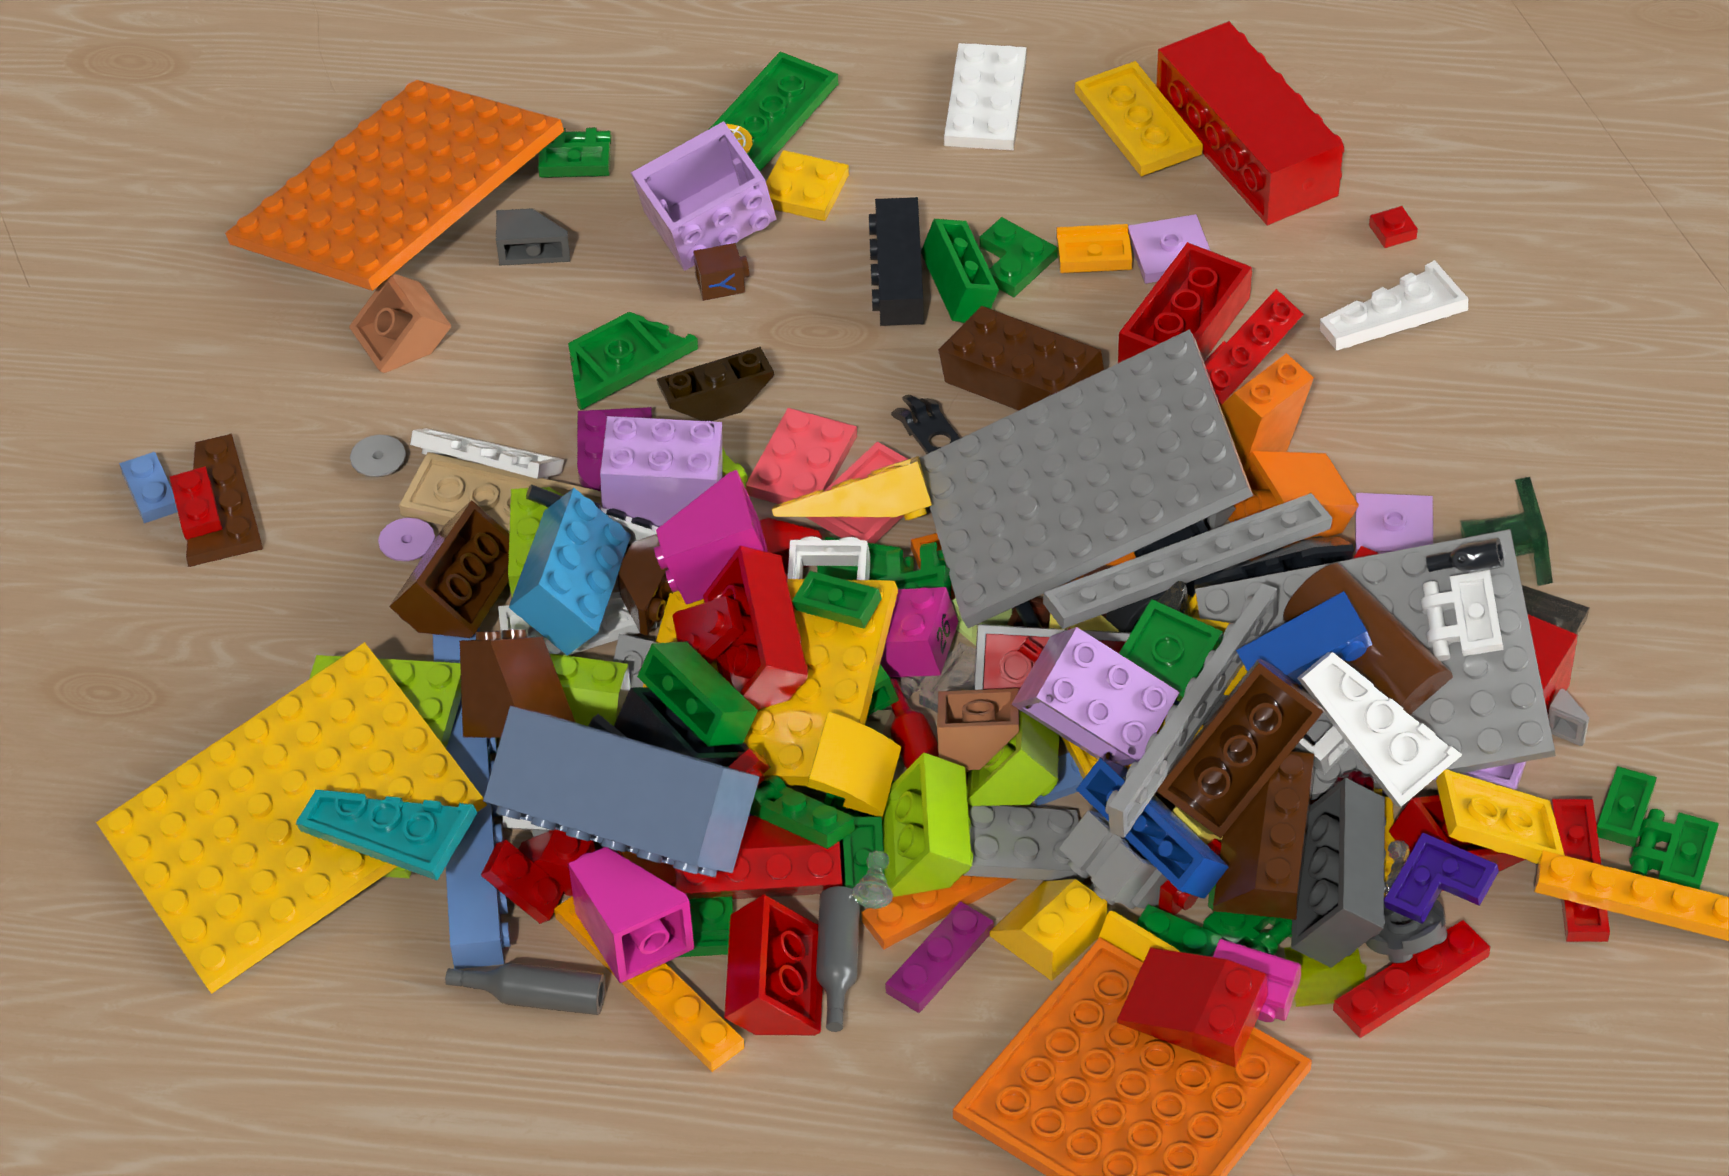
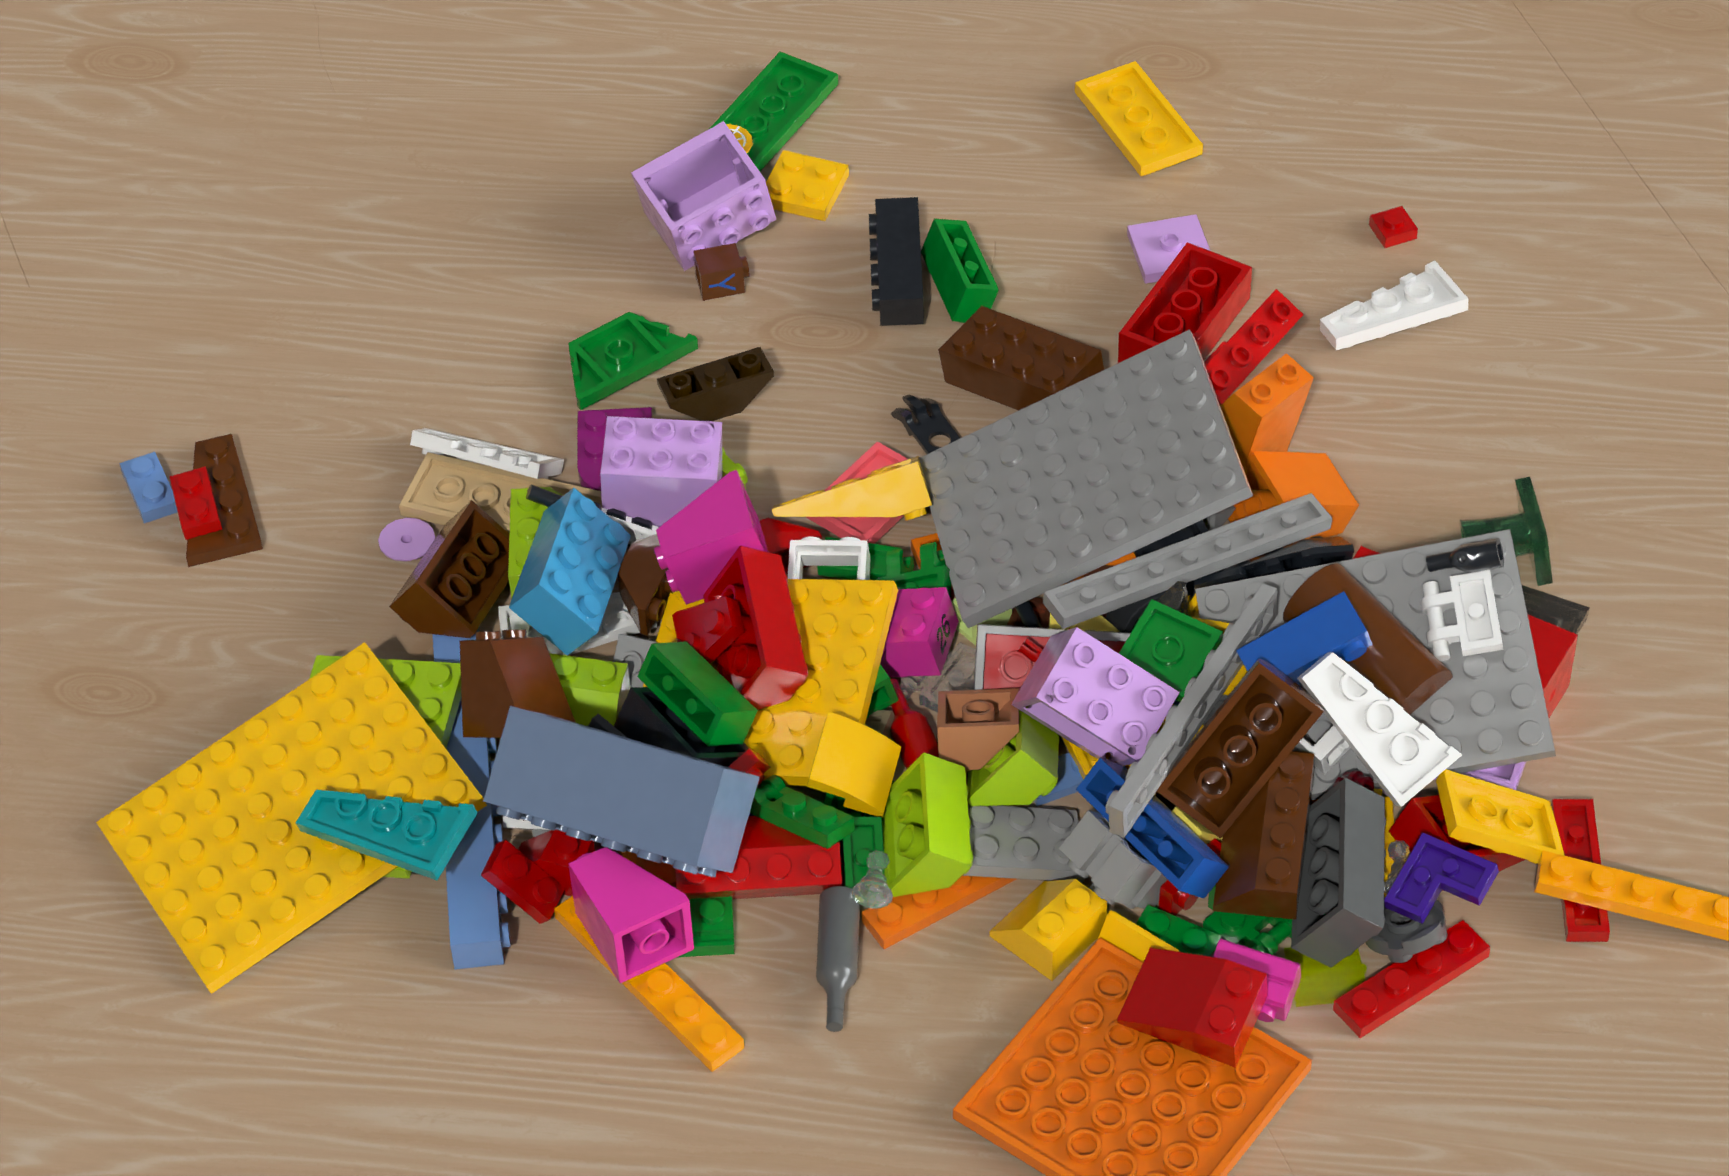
orange plate [225,80,564,291] -> none
nougat slope [349,274,451,373] -> none
light grey piece [350,435,406,477] -> none
dark grey piece [445,963,605,1015] -> none
dark grey slope [496,208,570,266] -> none
green plate [538,127,611,177] -> none
red slope [724,894,823,1036] -> none
coral plate [746,408,857,504] -> none
green plate [792,571,882,629] -> none
magenta plate [885,901,994,1013] -> none
white plate [944,43,1027,150] -> none
green plate [980,217,1058,297] -> none
light orange plate [1056,224,1132,273] -> none
red brick [1156,21,1344,226] -> none
lavender plate [1355,493,1433,554] -> none
light grey slope [1548,688,1589,746] -> none
green plate [1597,766,1657,848] -> none
green plate [1629,809,1719,890] -> none

